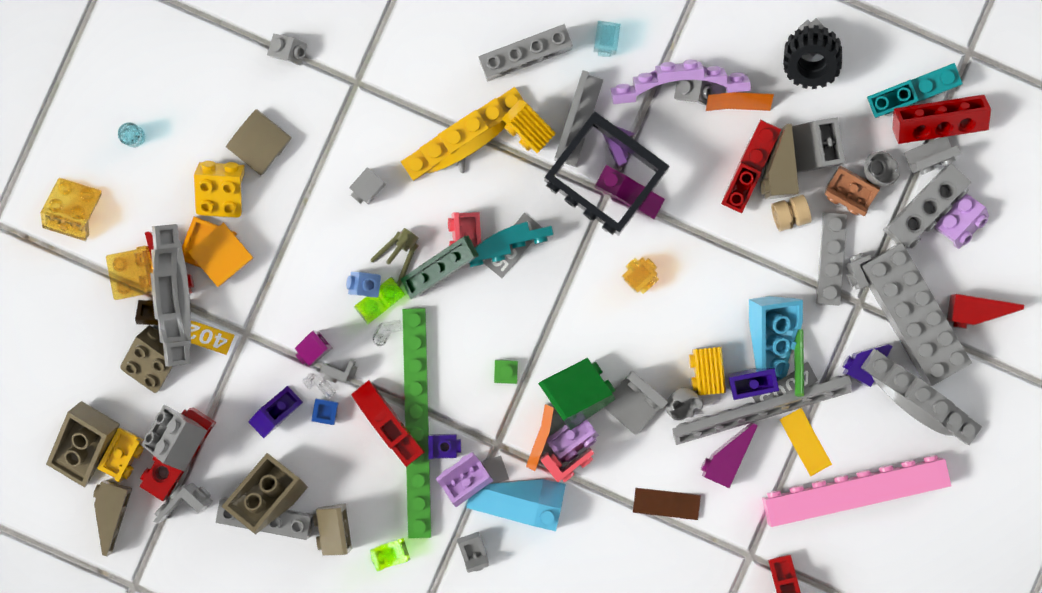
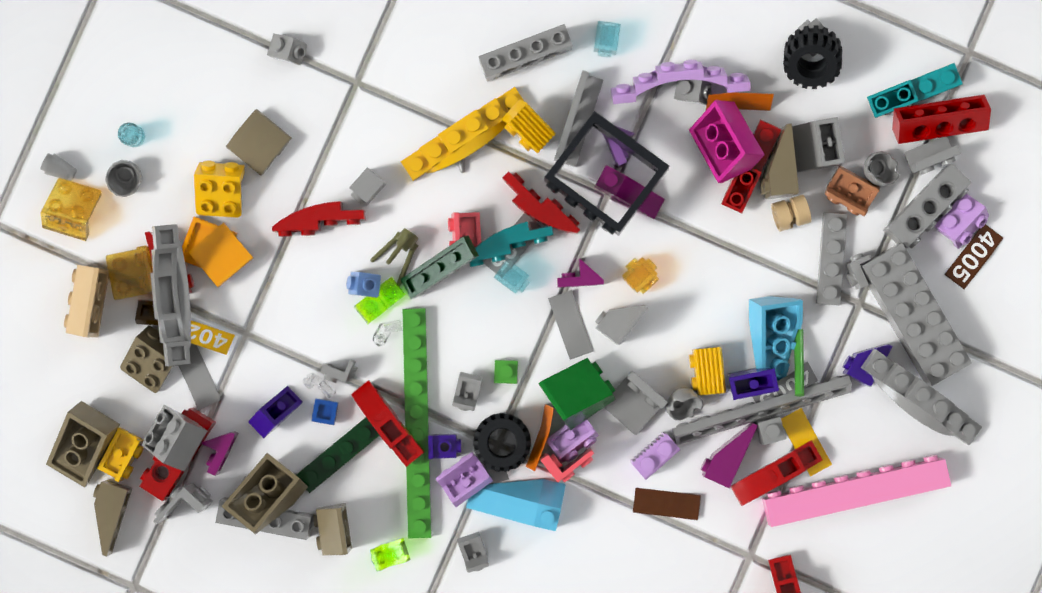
magenta slope [295,330,333,366] -> none
red slope [947,294,1024,329] -> none
none -> light grey cone [40,153,77,181]
none -> tan slope [64,265,110,337]
none -> light grey hair [105,160,142,197]
none -> light grey sticker [178,343,221,411]
none -> magenta slope [201,431,239,476]
none -> red slope [272,201,366,237]
none -> dark green plate [296,417,380,493]
none -> light grey bracket [452,372,483,411]
none -> black tyre [473,413,531,472]
none -> clear light blue brick [494,259,530,294]
none -> red slope [502,171,580,234]
none -> light grey sticker [548,290,593,360]
none -> magenta slope [557,258,604,288]
none -> light grey slope [595,305,647,345]
none -> lavender brick [630,432,681,480]
none -> dark pink slope [689,100,765,183]
none -> red slope [730,440,823,506]
none -> light grey brick [754,416,786,445]
none -> reddish brown sticker [944,224,1003,289]

